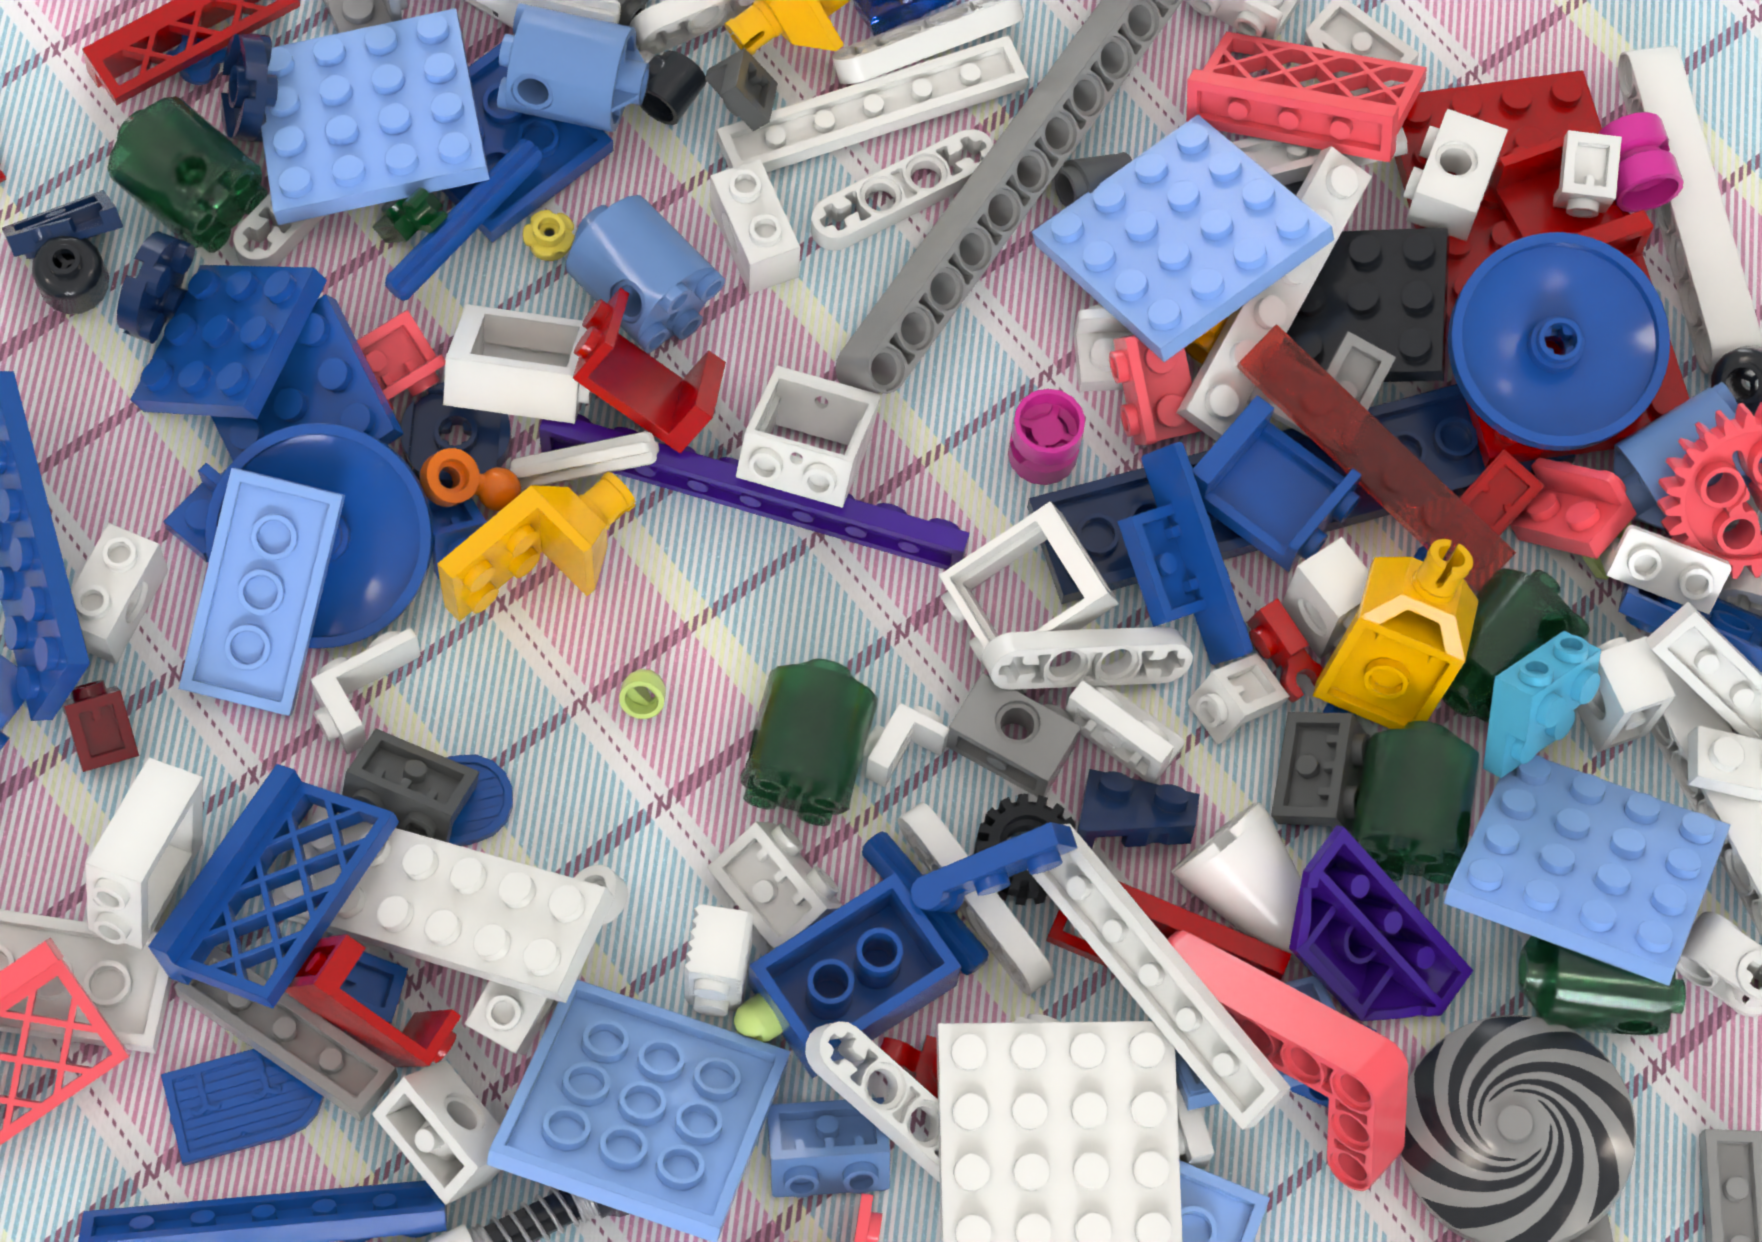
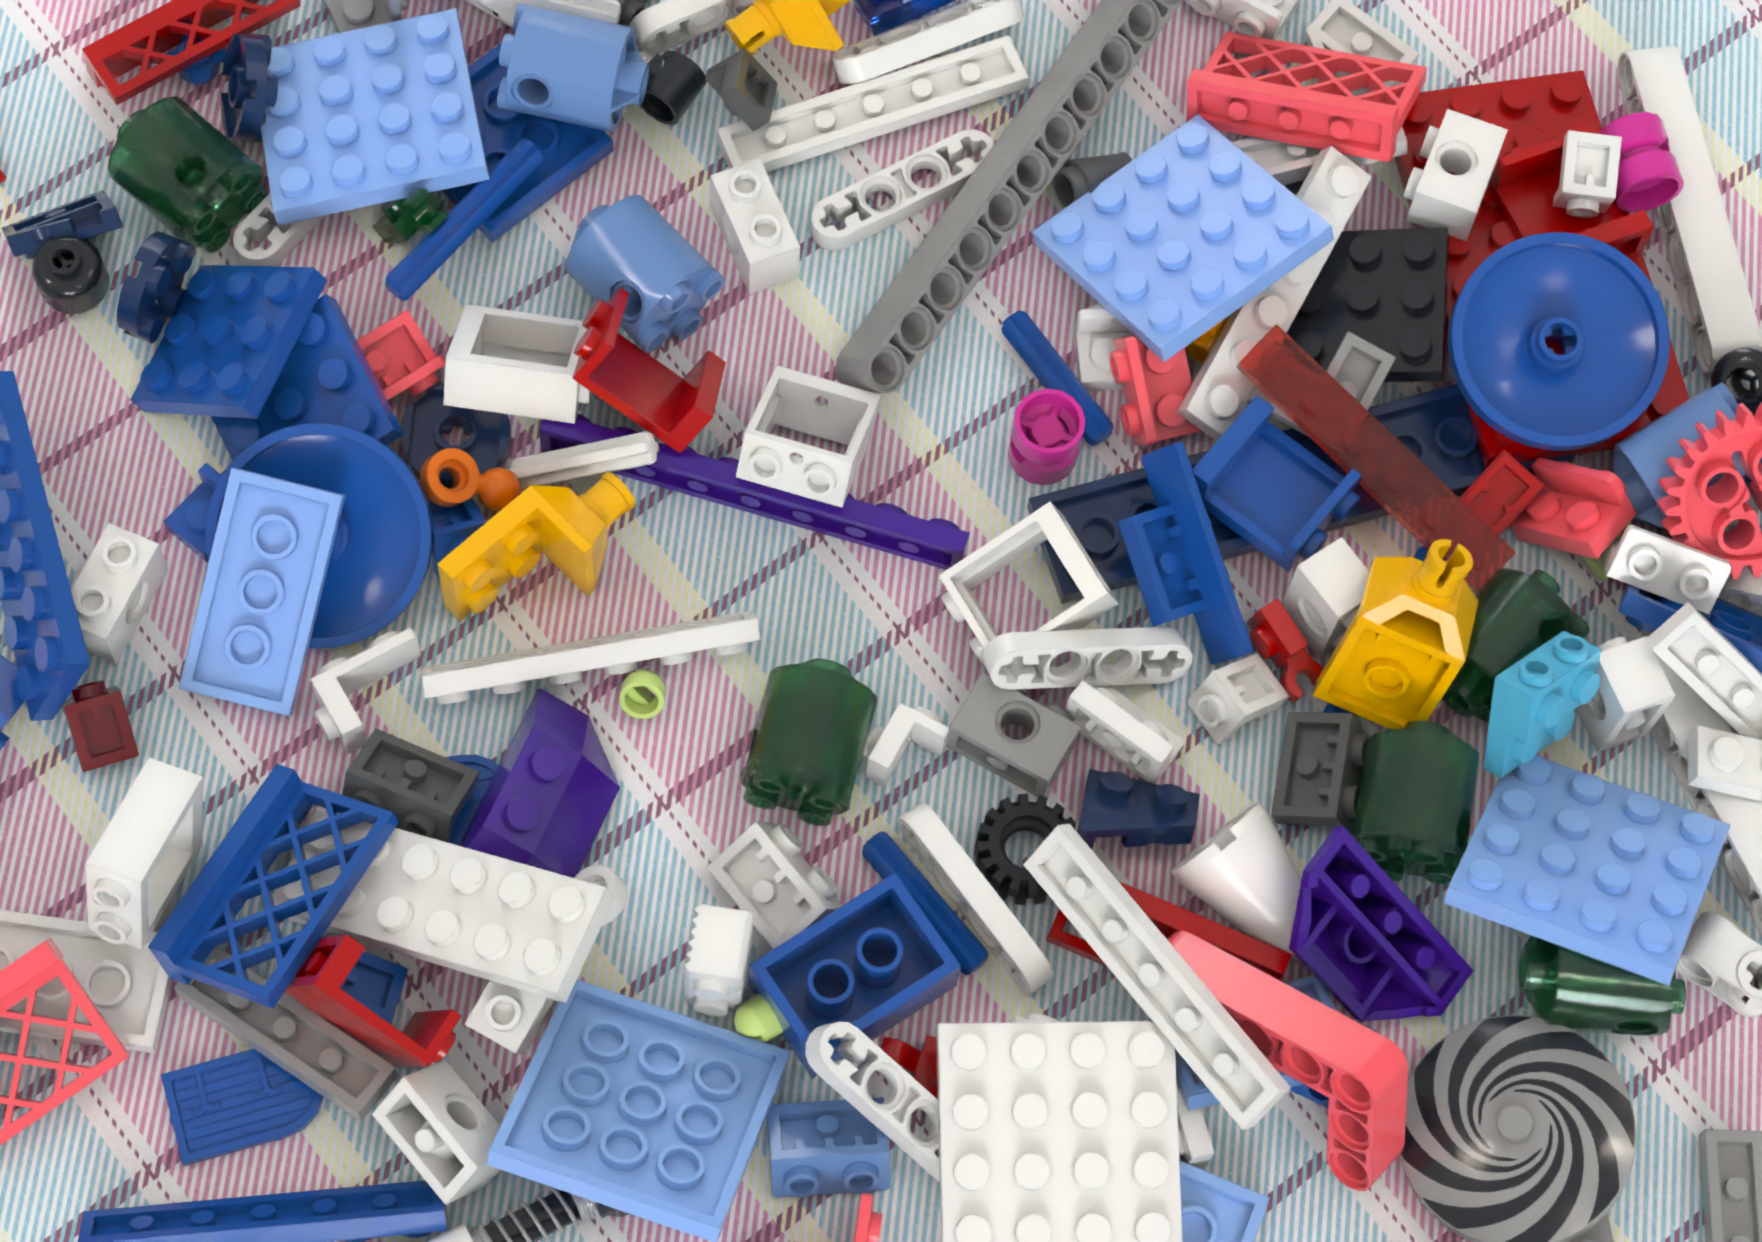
light yellow plate [522,210,575,261] -> none
blue plate [910,822,1078,914] -> none
none -> white plate [420,611,761,704]
none -> dark purple wedge [459,688,620,878]
none -> blue axle [1001,310,1114,446]

